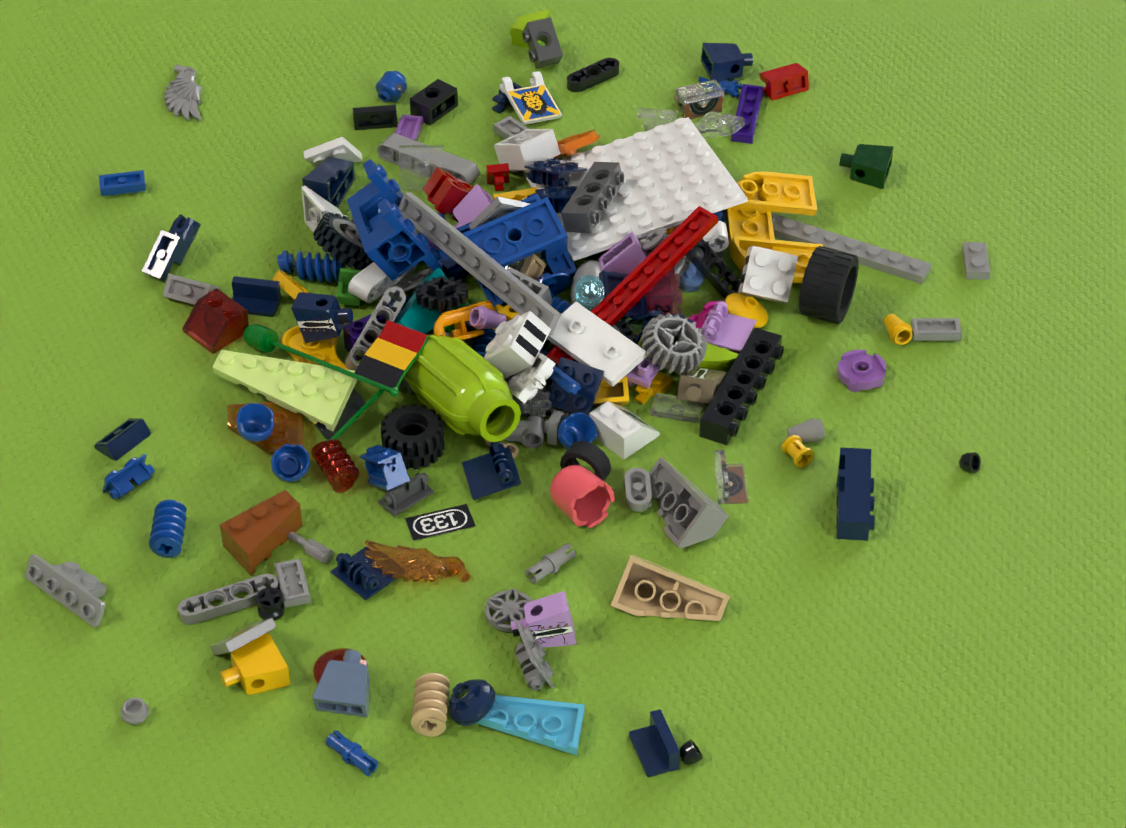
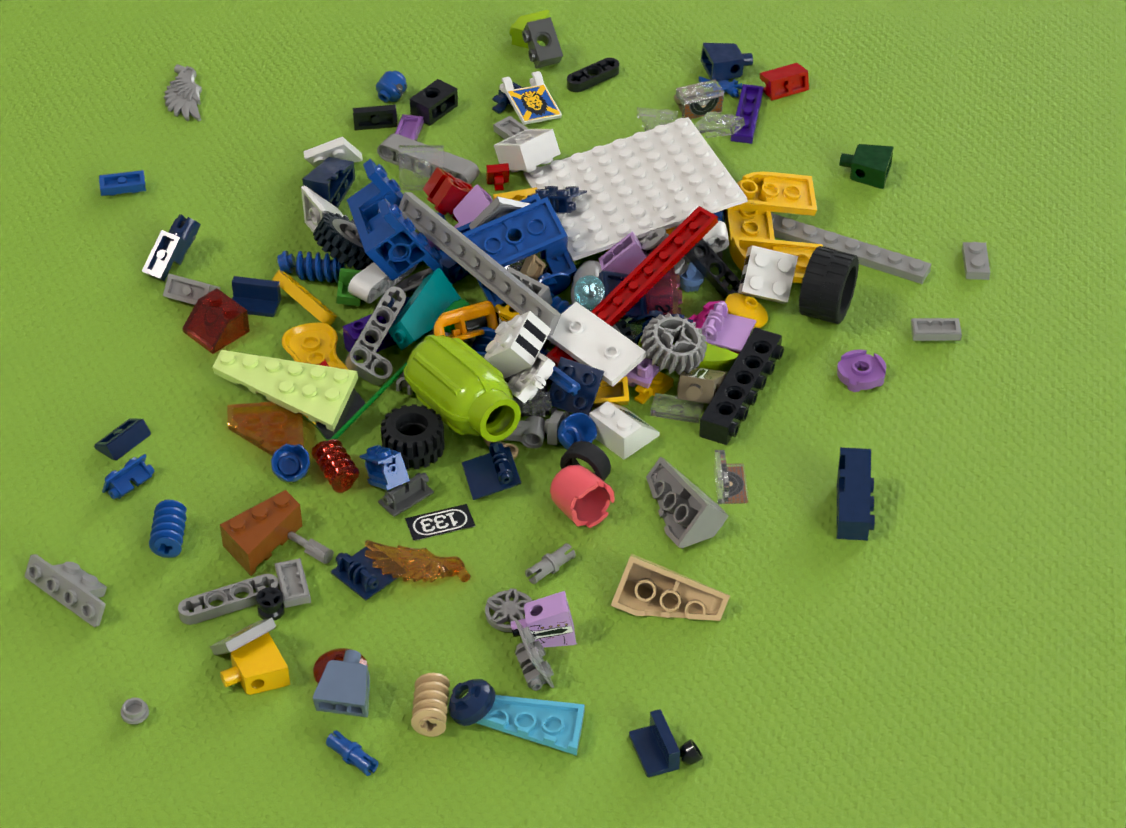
blue hair [236,403,274,442] -> none
flag [243,320,428,397] -> none
dark blue torso [291,292,353,343] -> none
black gear [415,277,468,312] -> none
lavender cone [469,305,507,330] -> none
dark blue hinge [524,158,587,189] -> none
orange plate [553,130,600,158] -> none
dark grey brick [561,162,624,233] -> none
light grey plate [624,468,652,511] -> none
yellow bush [781,435,814,468] -> none
light grey cone [787,418,825,442] -> none
yellow cone [884,314,912,345] -> none
black hinge [959,452,981,473] -> none

